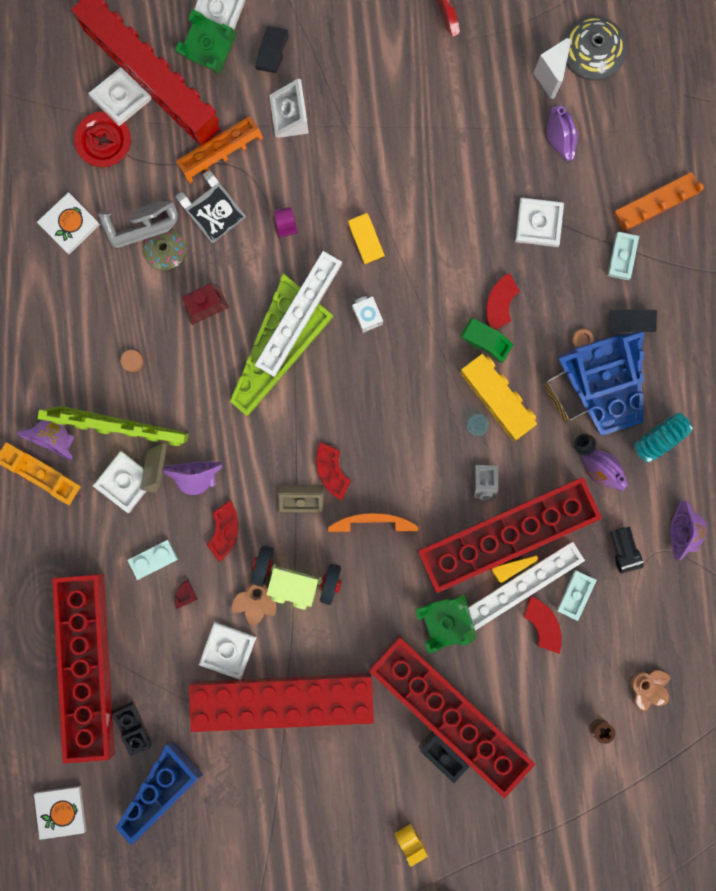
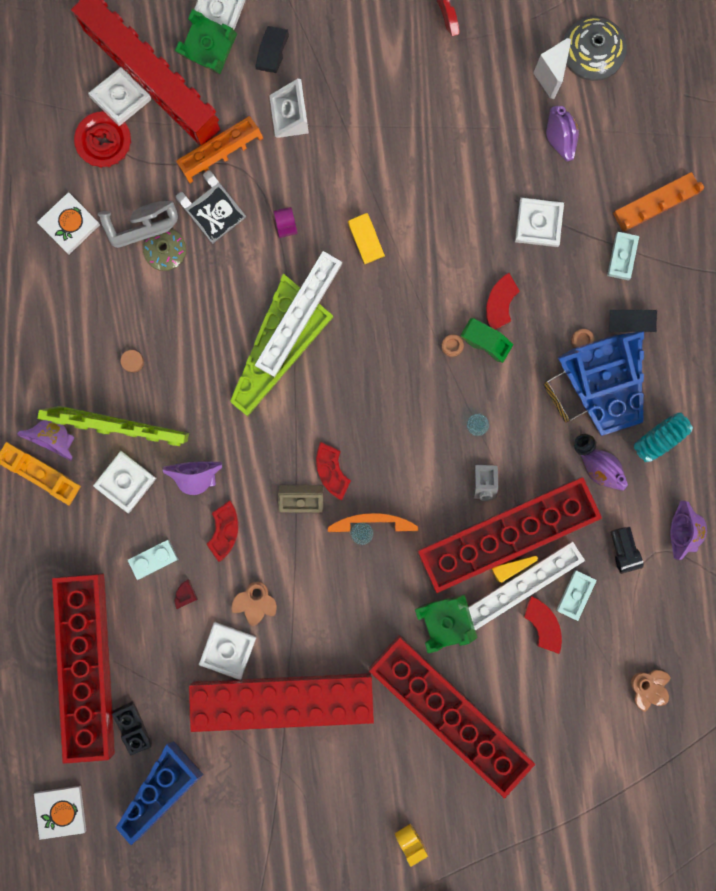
dark tan slope [140,443,167,493] -> none
dark red torso [182,283,229,325] -> none
brick [251,545,342,609] -> none
white brick [352,296,383,333] -> none
black brick [419,731,470,783] -> none
yellow brick [459,354,537,442] -> none
reddish brown bush [590,719,615,744] -> none
none -> clear light blue plate [351,523,373,545]
none -> nougat tile [441,334,464,357]

